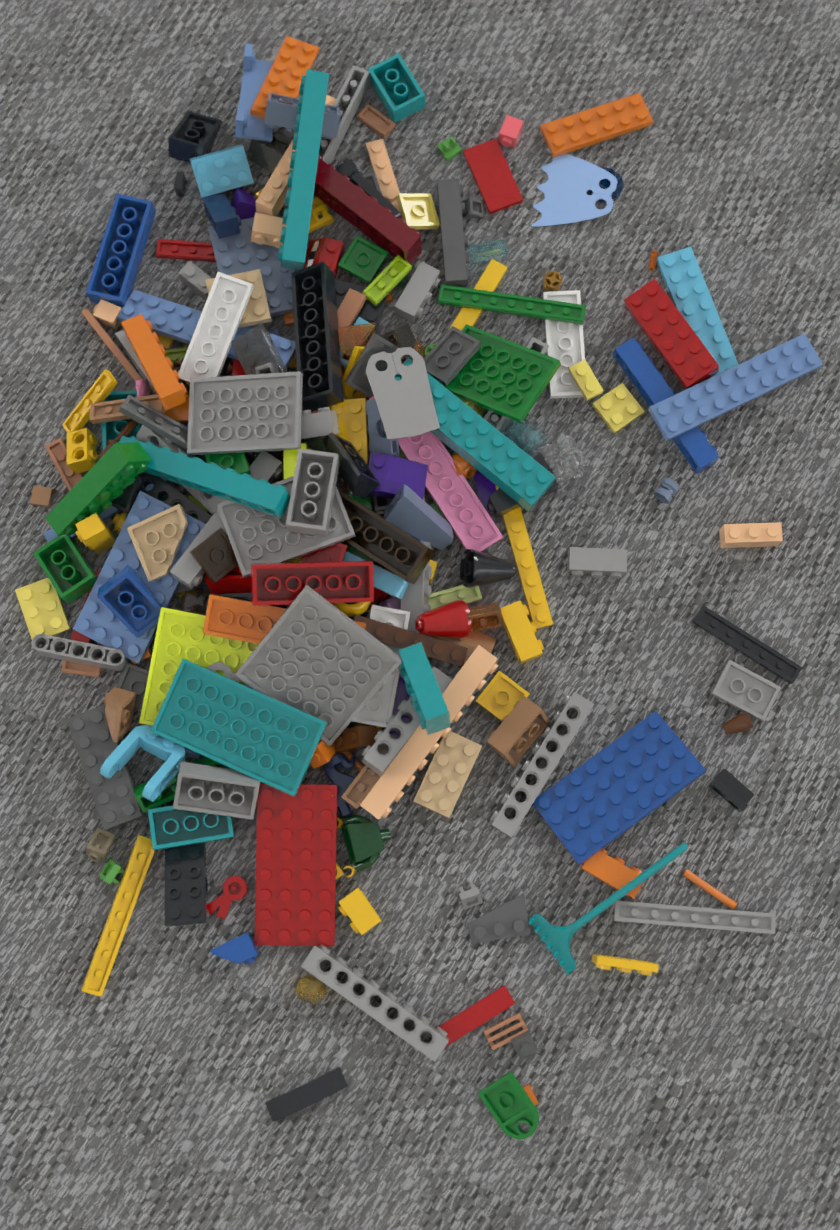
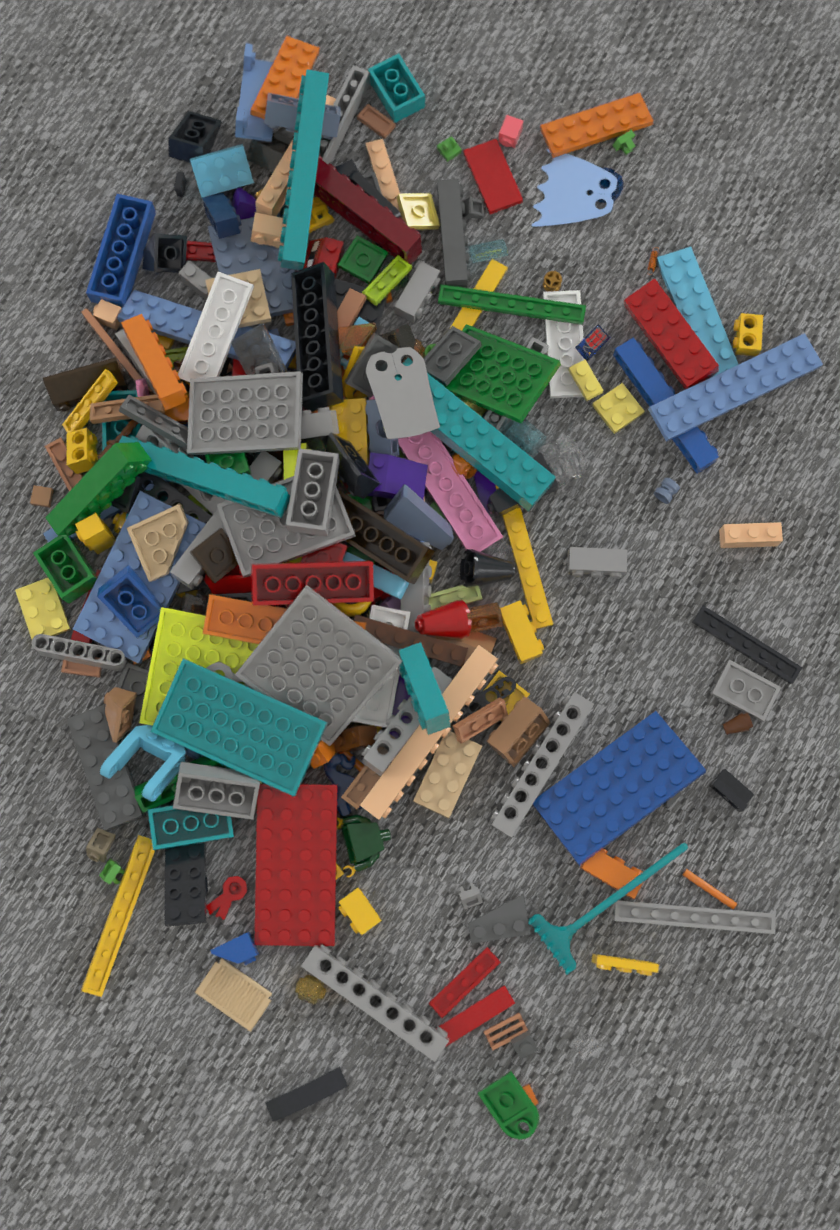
none -> dark brown slope [43,357,129,412]
none -> black slope [143,233,187,273]
none -> tan window [195,958,272,1032]
none -> red tile [428,947,501,1018]
none -> black beam [451,677,516,725]
none -> nougat tile [453,697,508,744]
none -> tile [575,324,610,361]
none -> bright green tile [613,129,635,155]
none -> yellow brick [733,313,763,356]

